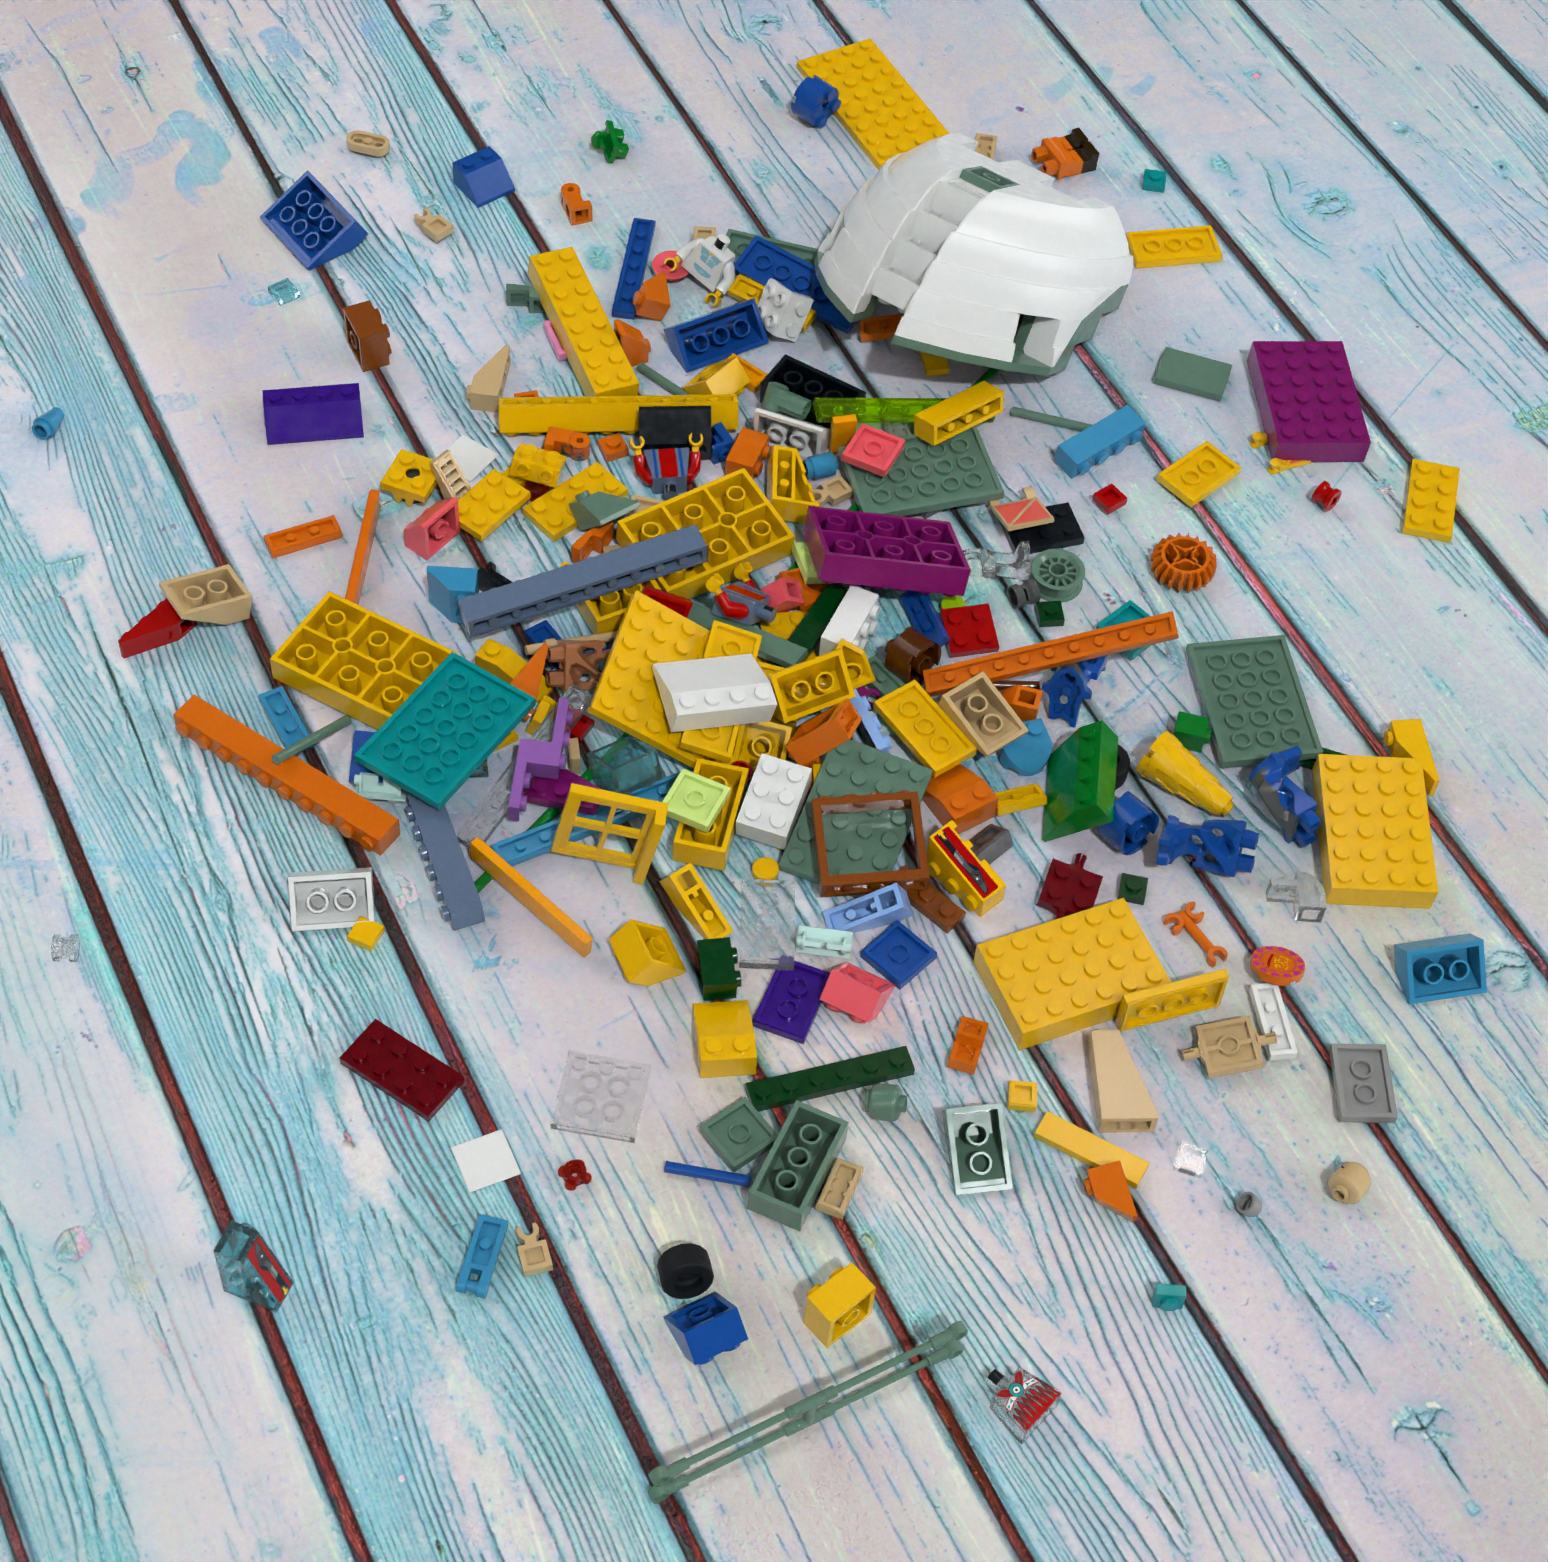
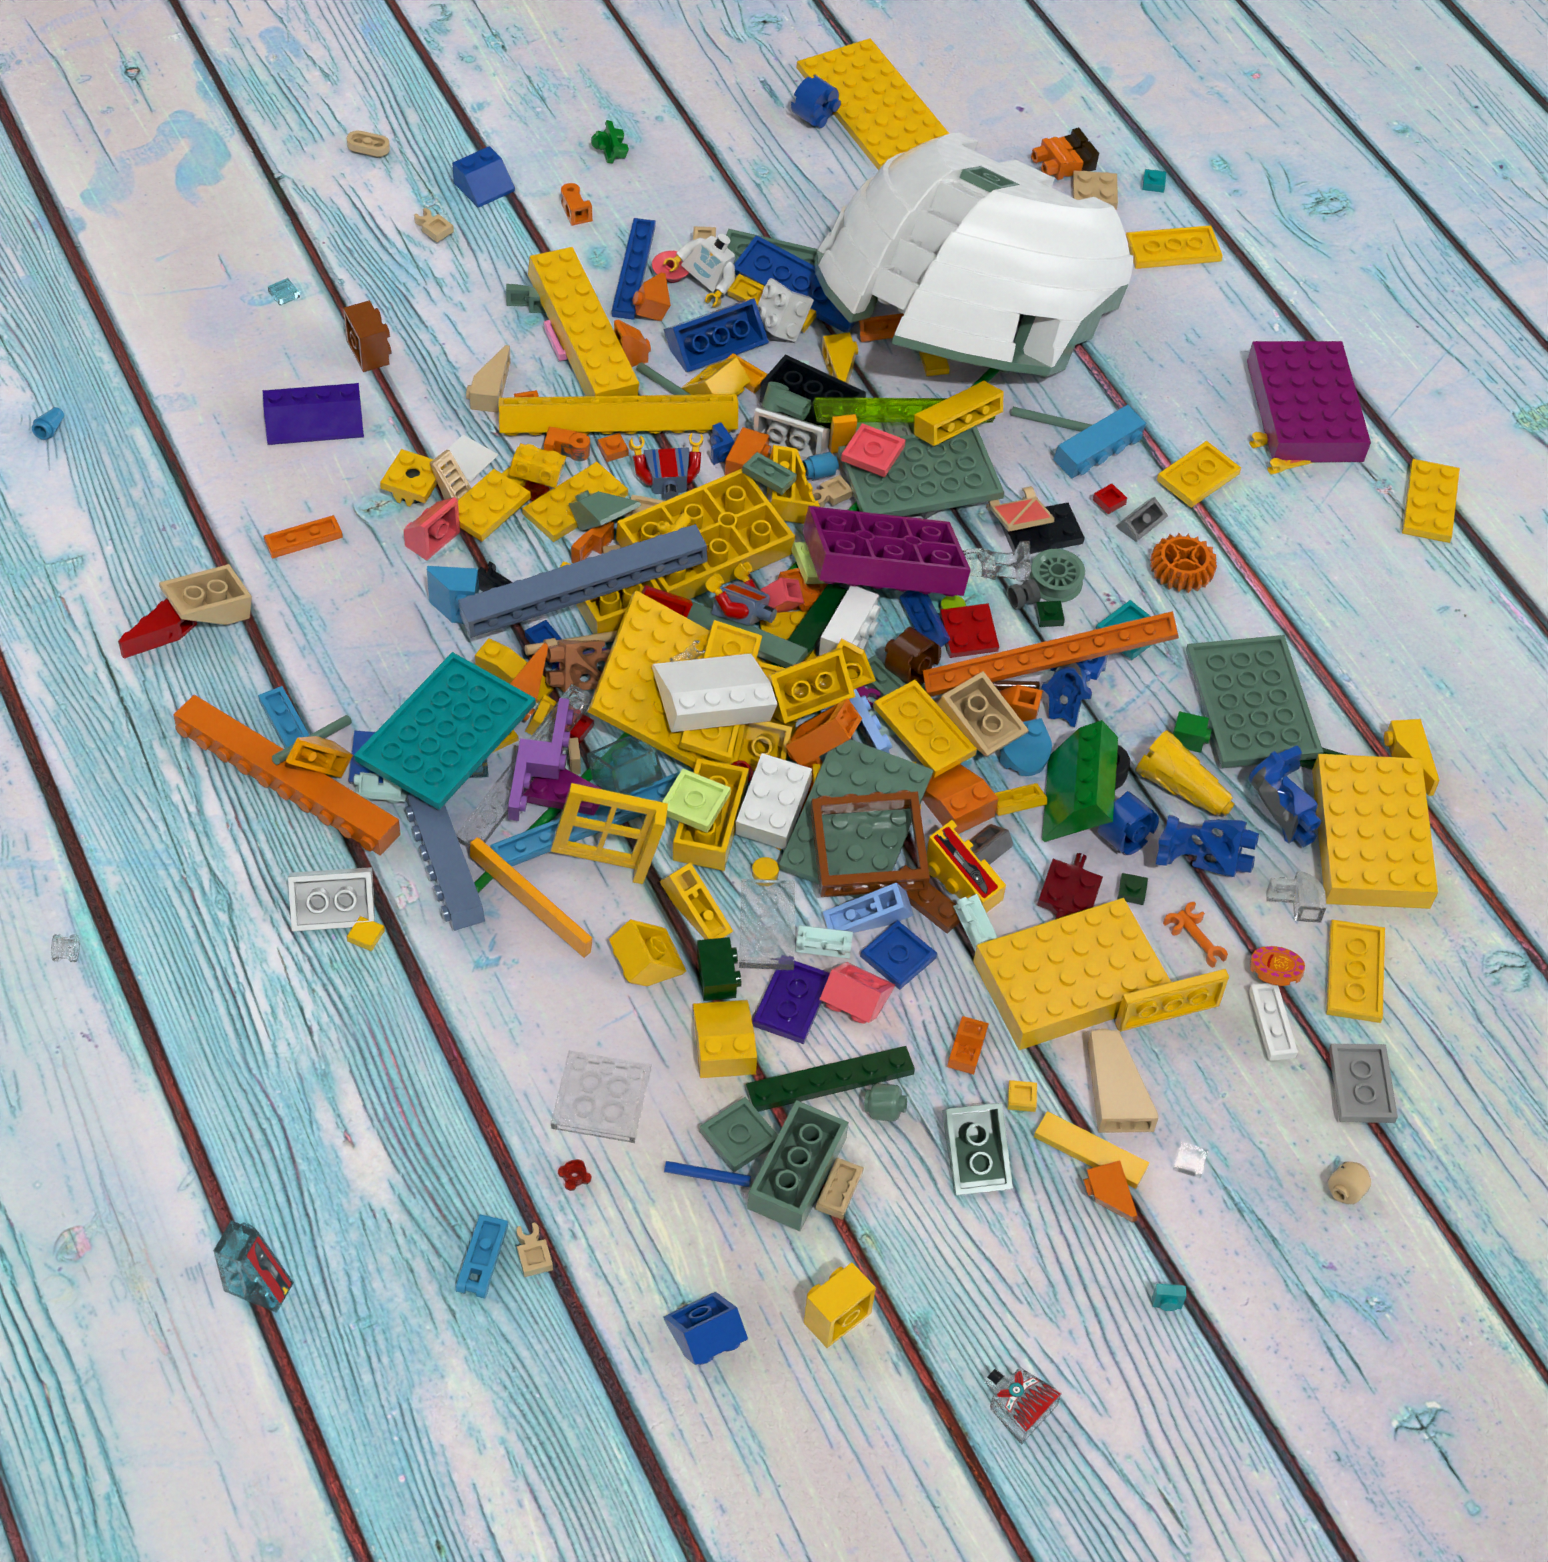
blue slope [260,170,369,271] -> none
yellow brick [270,591,457,730] -> none
dark red plate [339,1019,464,1122] -> none
orange tile [345,489,381,605] -> none
white sticker [451,1129,521,1193] -> none
black slope [638,406,712,460] -> none
sand green bar [648,1321,968,1504] -> none
black tyre [657,1243,714,1299] -> none
tan plate [974,133,997,160] -> none
sand green tile [1153,347,1232,402] -> none
tan plate [1181,1016,1277,1079] -> none
light grey hinge [1236,1192,1262,1217] -> none
red wheel [1311,481,1342,511] -> none
dark azure slope [1394,933,1487,1004] -> none
none -> light orange slope [286,736,353,778]
none -> yellow arm [657,513,691,535]
none -> clear hand [670,640,705,662]
none -> sand green plate [742,452,797,495]
none -> yellow slope [822,332,858,383]
none -> light aqua hinge [953,894,998,951]
none -> tan plate [1073,170,1118,210]
none -> flat silver slope [1116,497,1168,542]
none -> yellow tile [1326,919,1385,1023]

